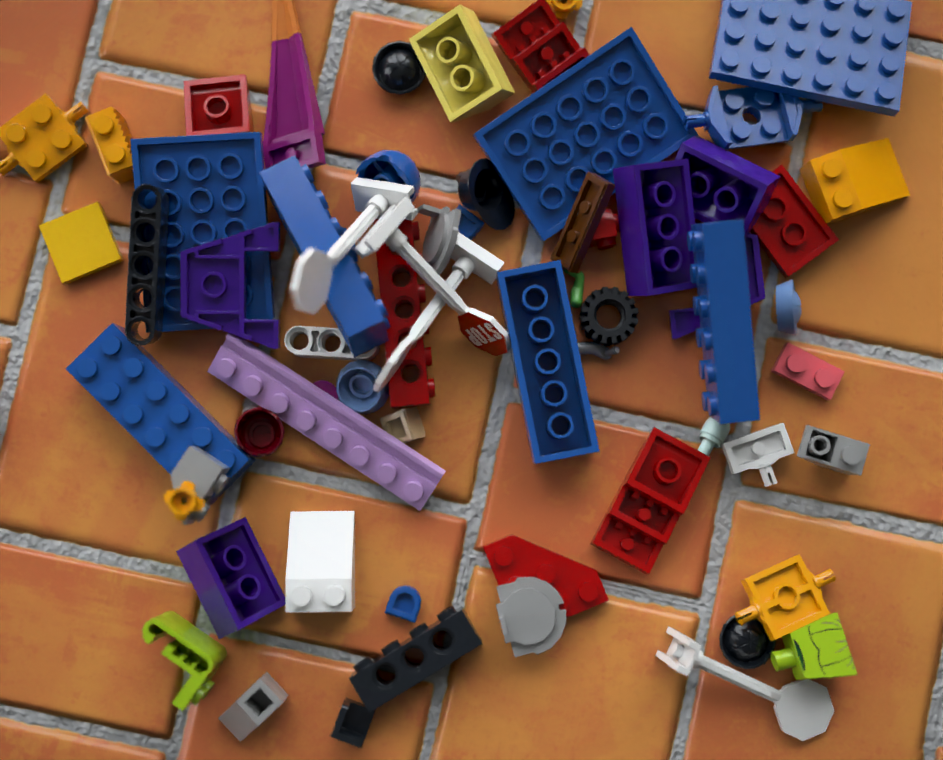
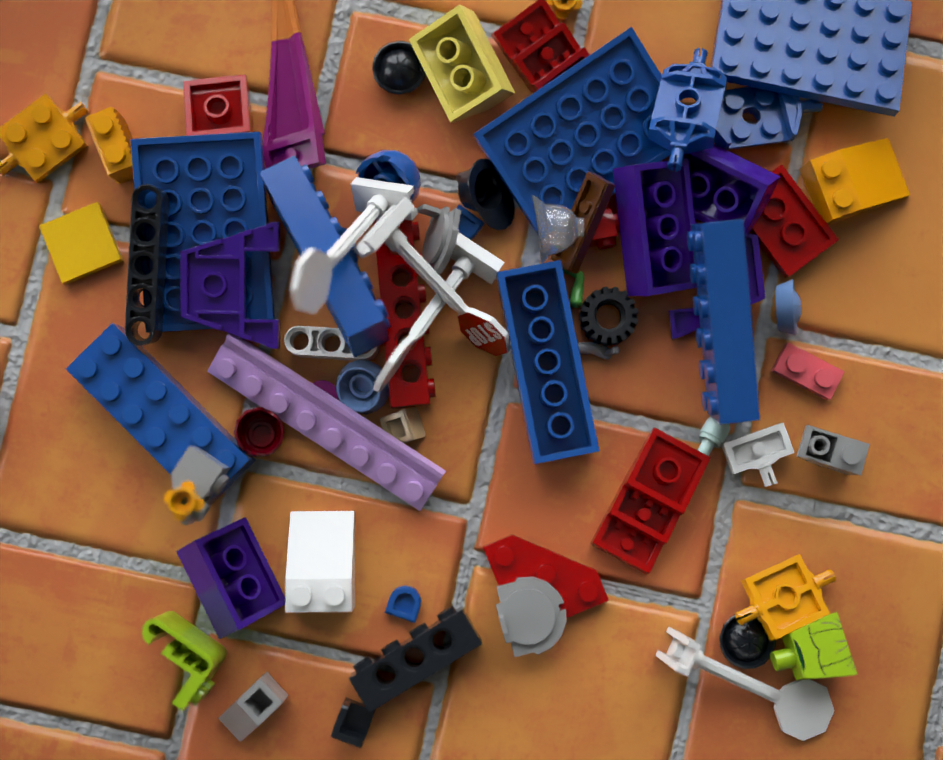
none -> clear hat [531,195,584,263]
none -> blue plate [649,48,727,171]

